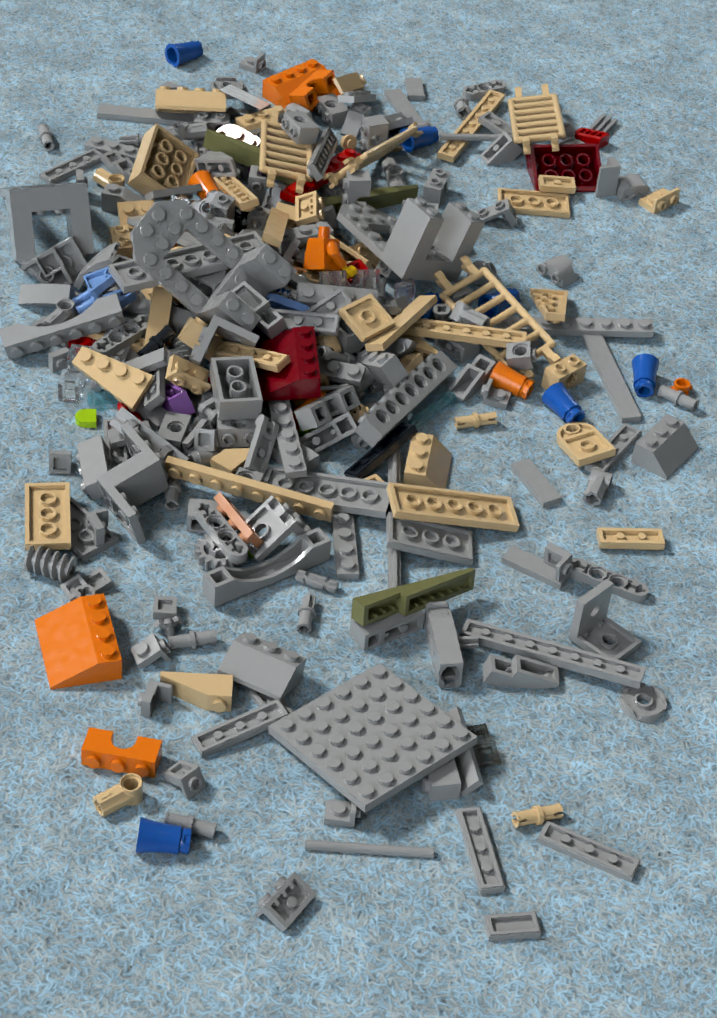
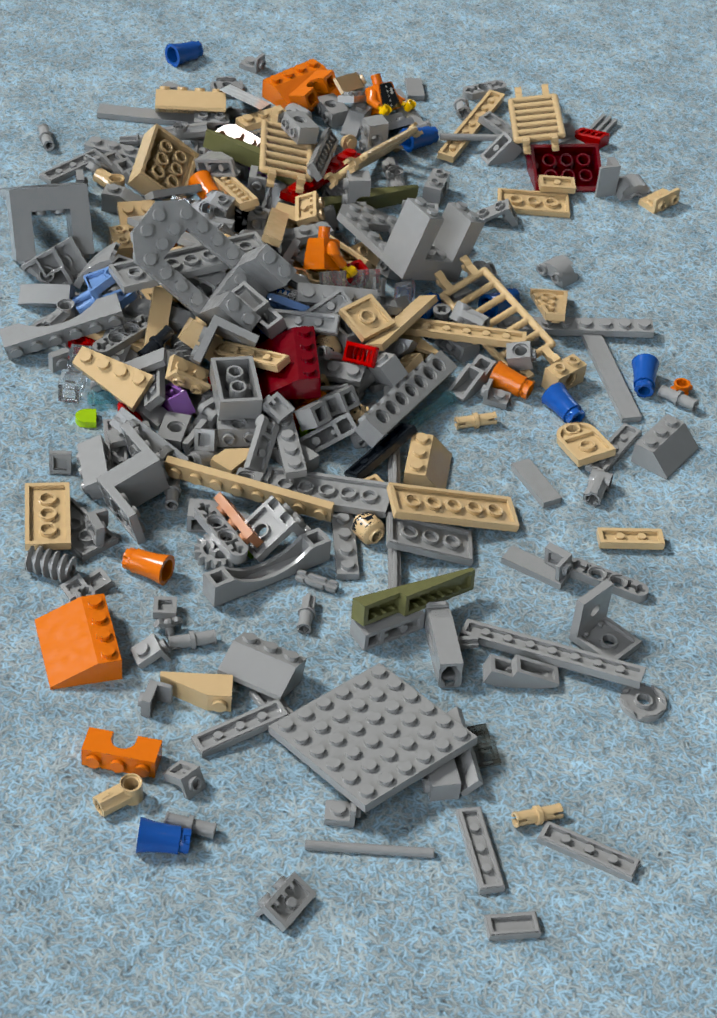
none -> light grey piece [85,154,113,174]
none -> orange plant [122,548,175,586]
none -> light grey bracket [261,391,295,425]
none -> red slope [342,341,379,368]
none -> tan head [352,512,385,545]
none -> torso [365,73,416,116]

